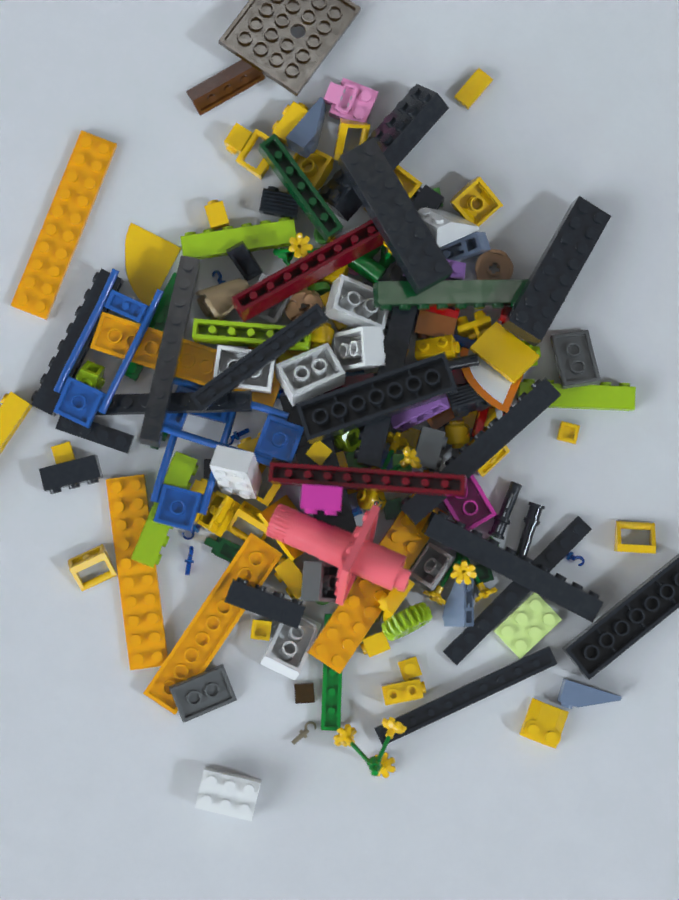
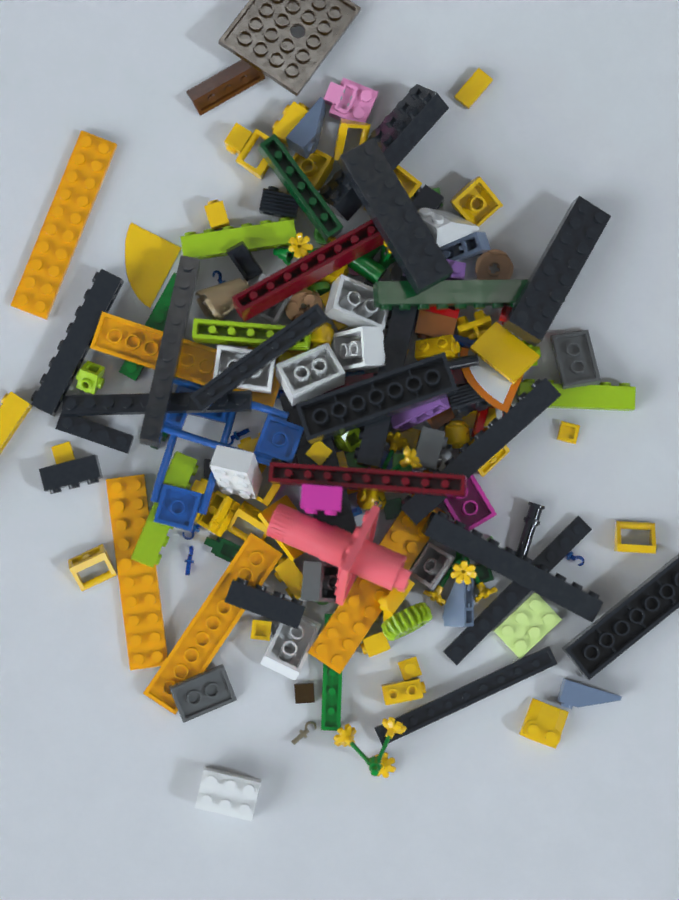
blue plate [53,268,164,428] -> none
black pin [487,481,522,540] -> none

